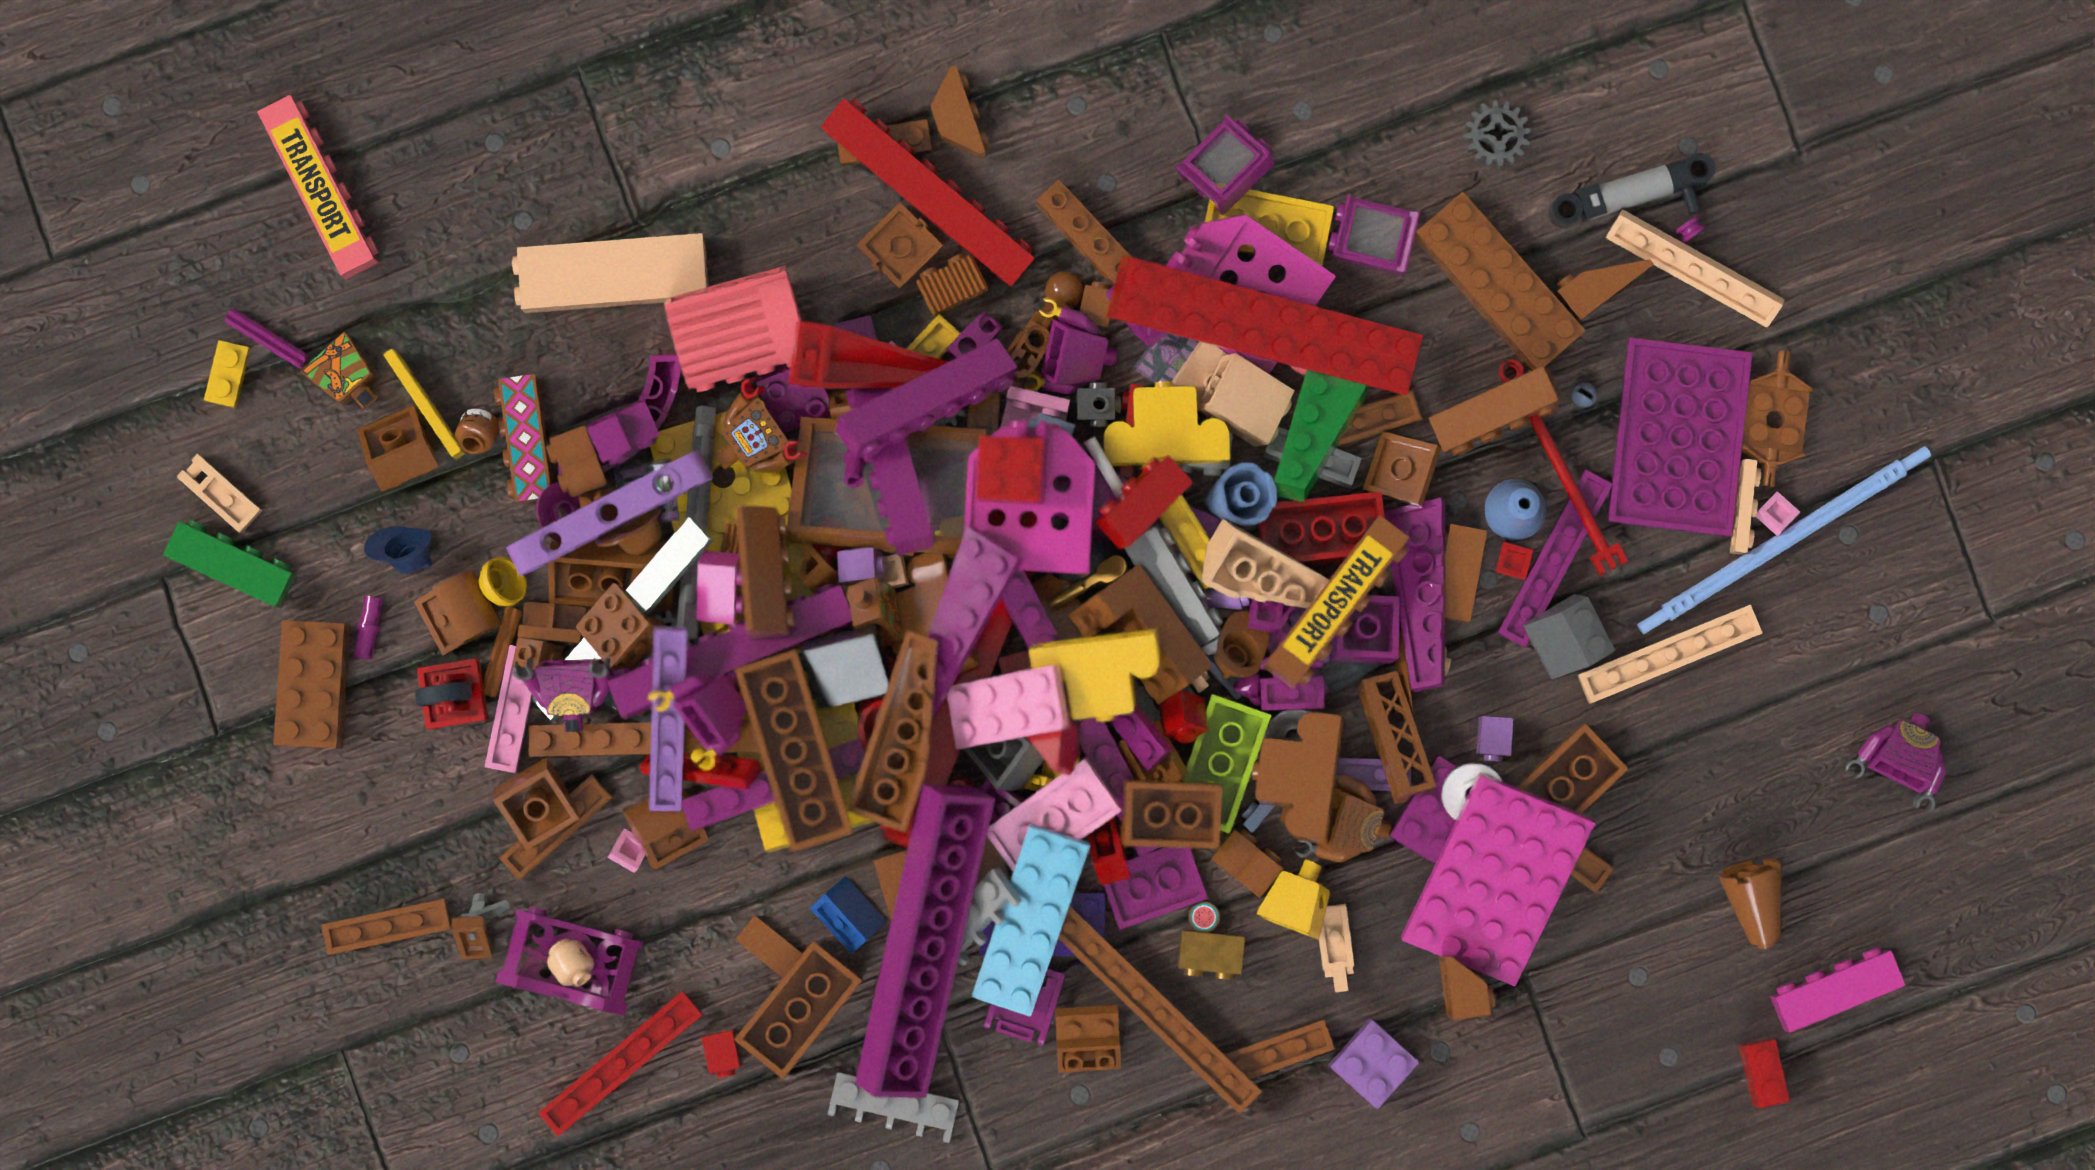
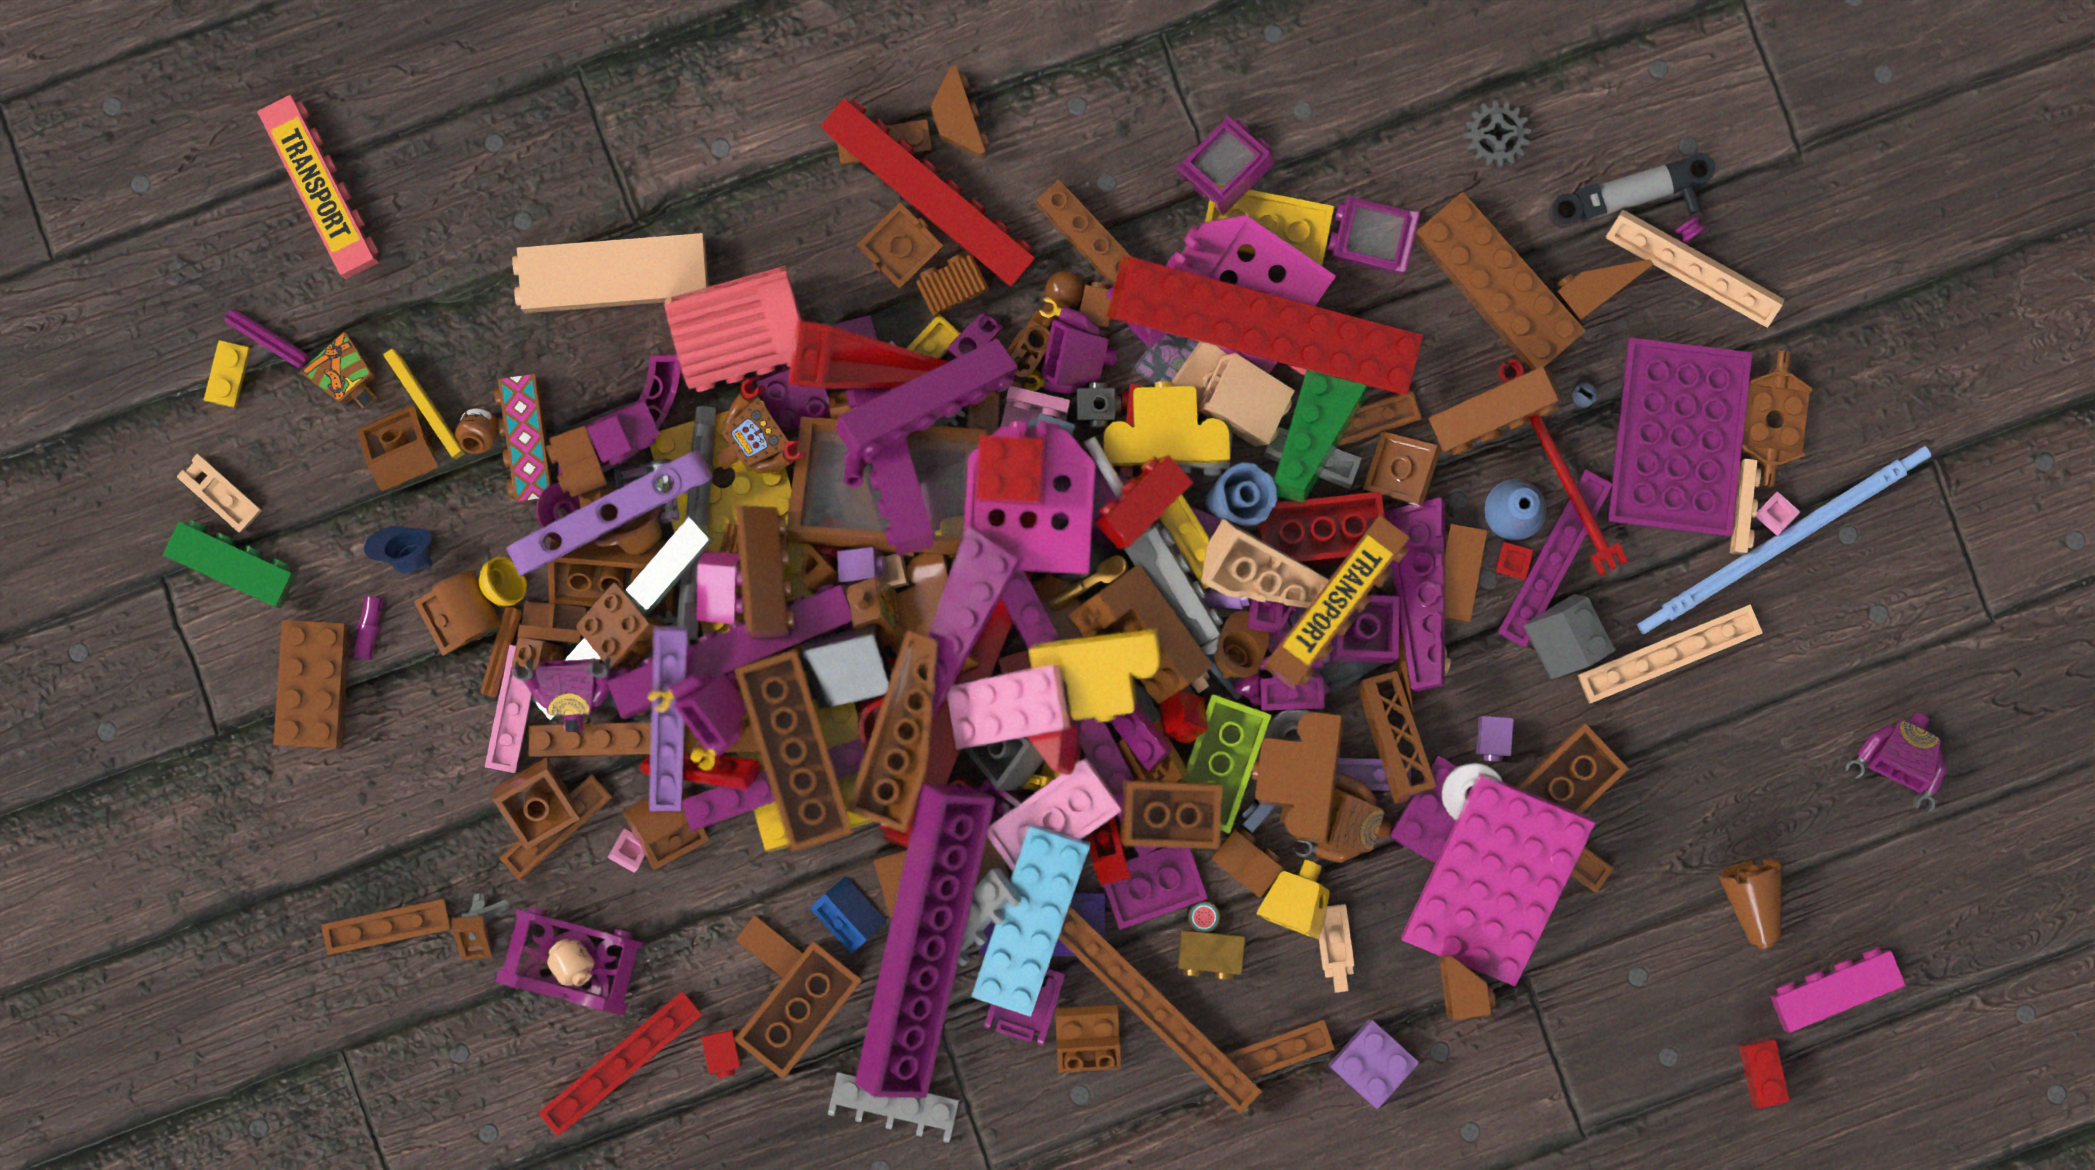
red plate [415,658,489,730] -> none

